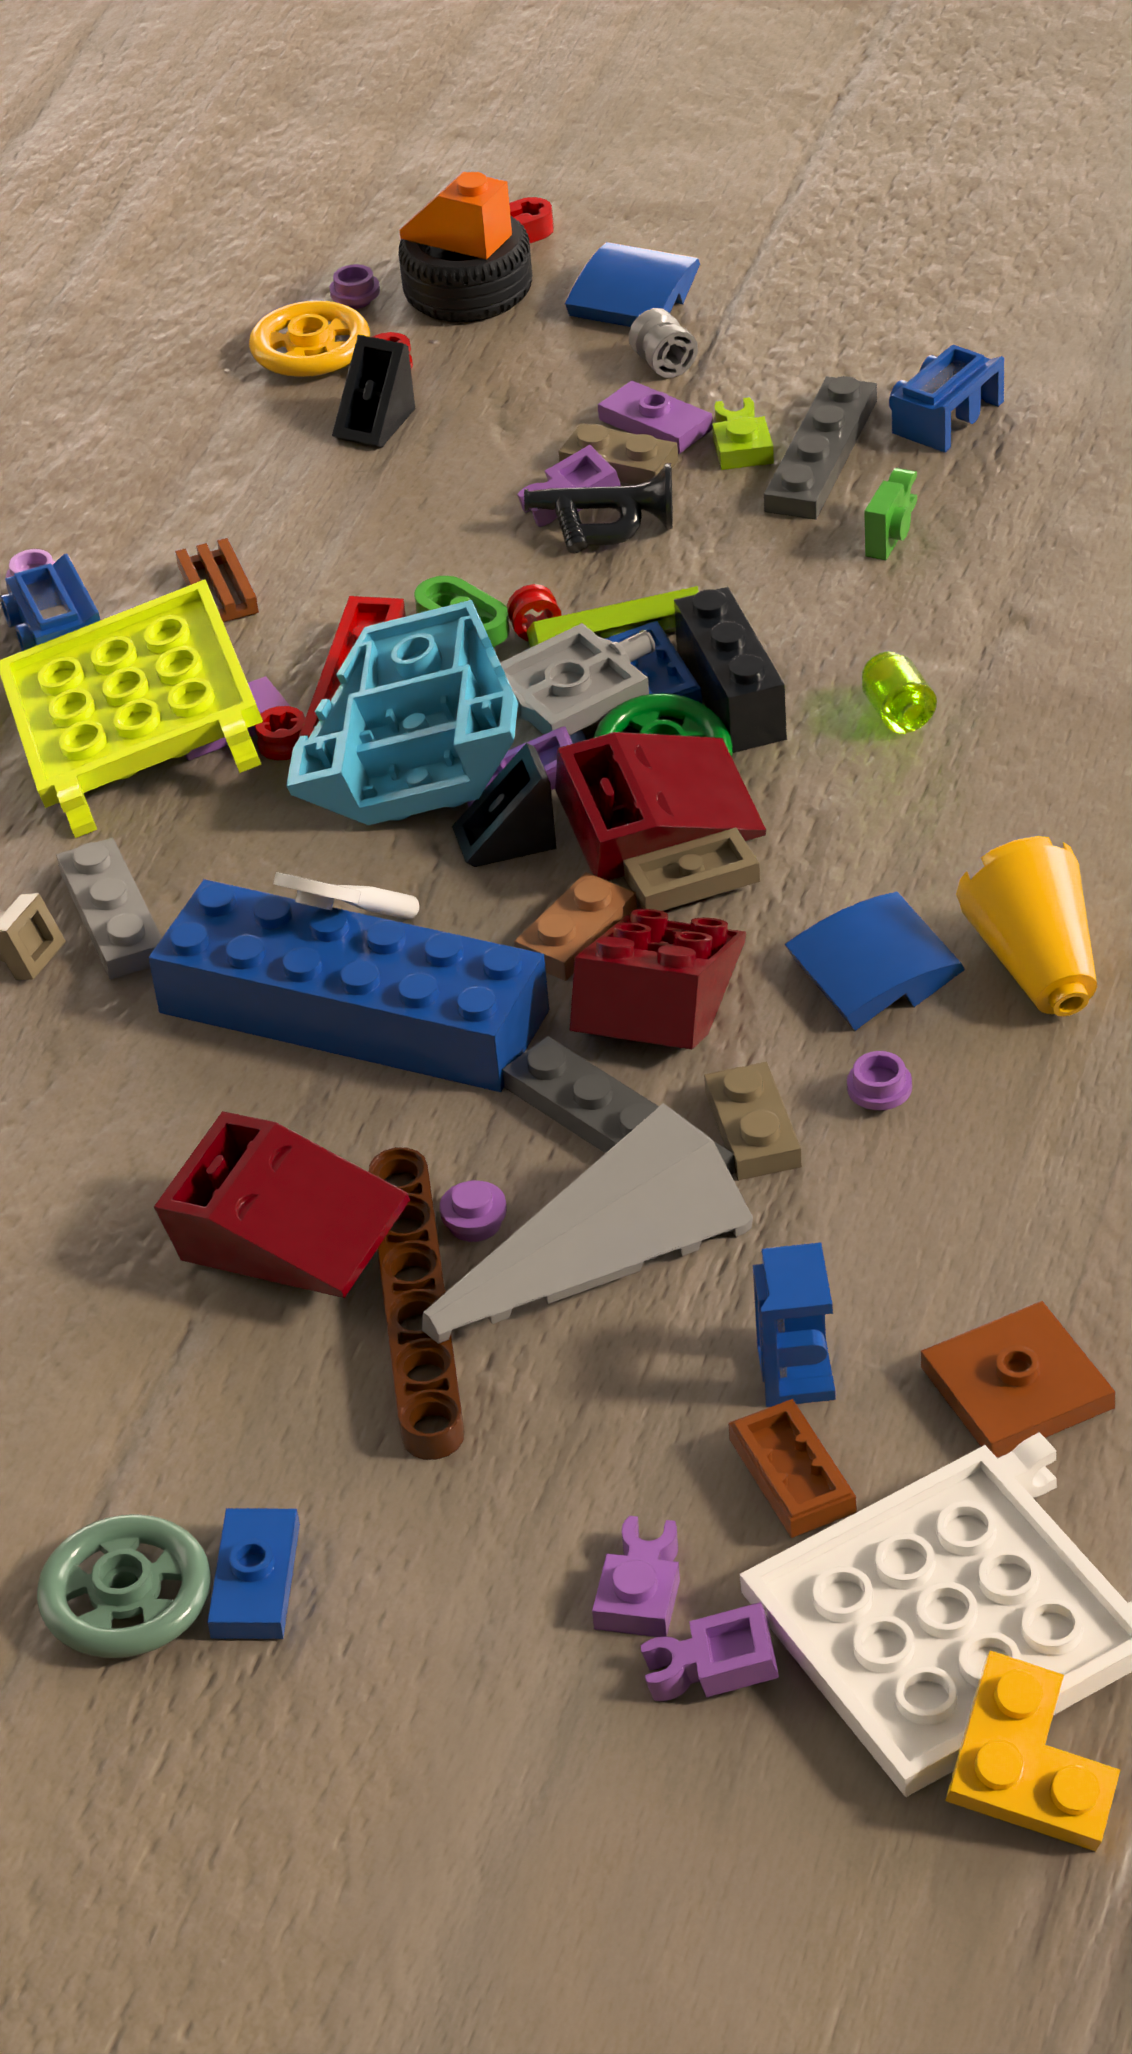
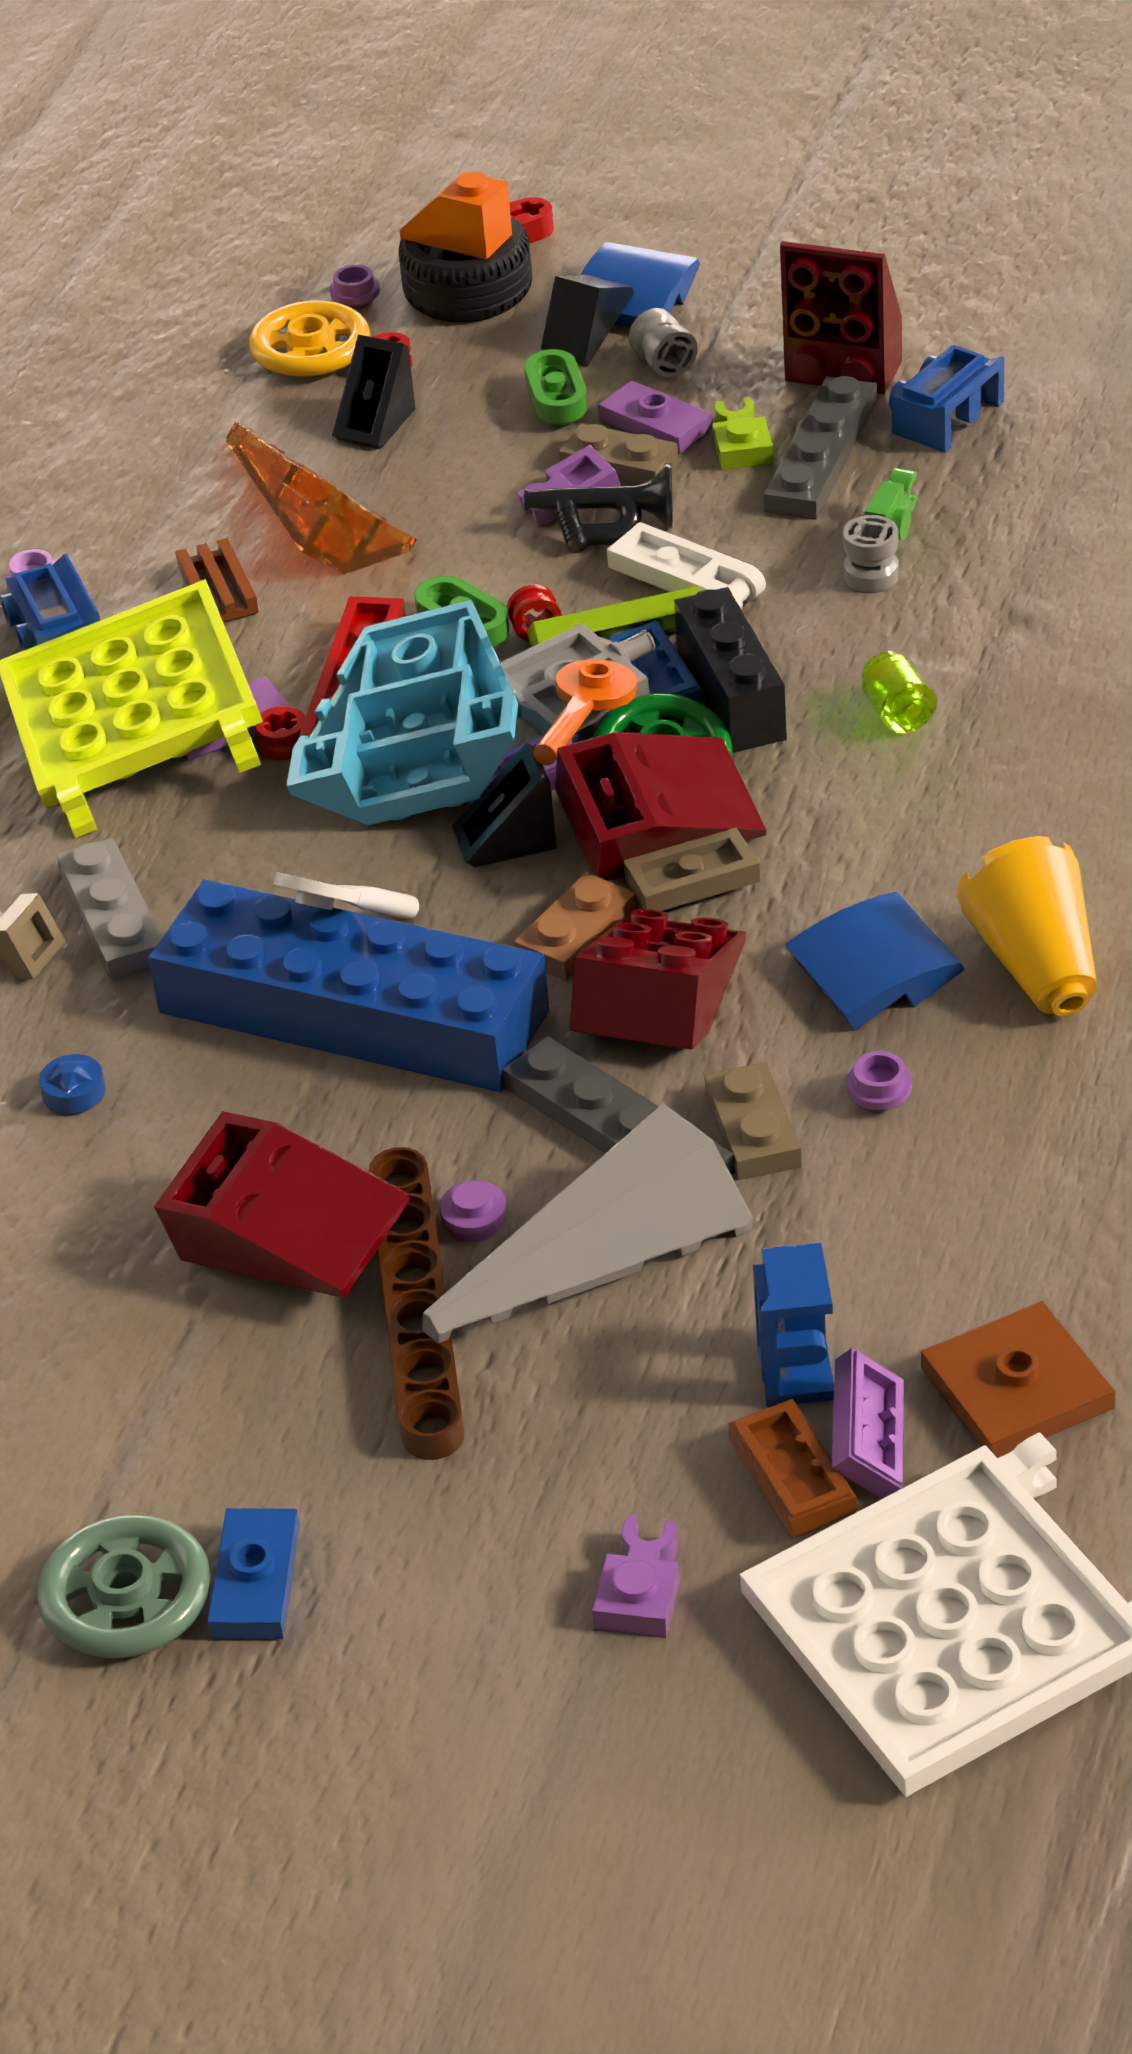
medium lavender plate [640,1602,779,1701] -> none
yellow plate [945,1650,1120,1852] -> none
none -> blue tile [39,1054,106,1114]
none -> clear orange wedge [225,421,417,575]
none -> bright green plate [524,349,588,427]
none -> orange piece [533,659,638,765]
none -> black slope [541,275,634,367]
none -> white plate [607,522,766,610]
none -> dark red slope [780,241,902,394]
none -> medium lavender plate [832,1348,904,1499]
none -> light grey wheel [842,515,899,593]

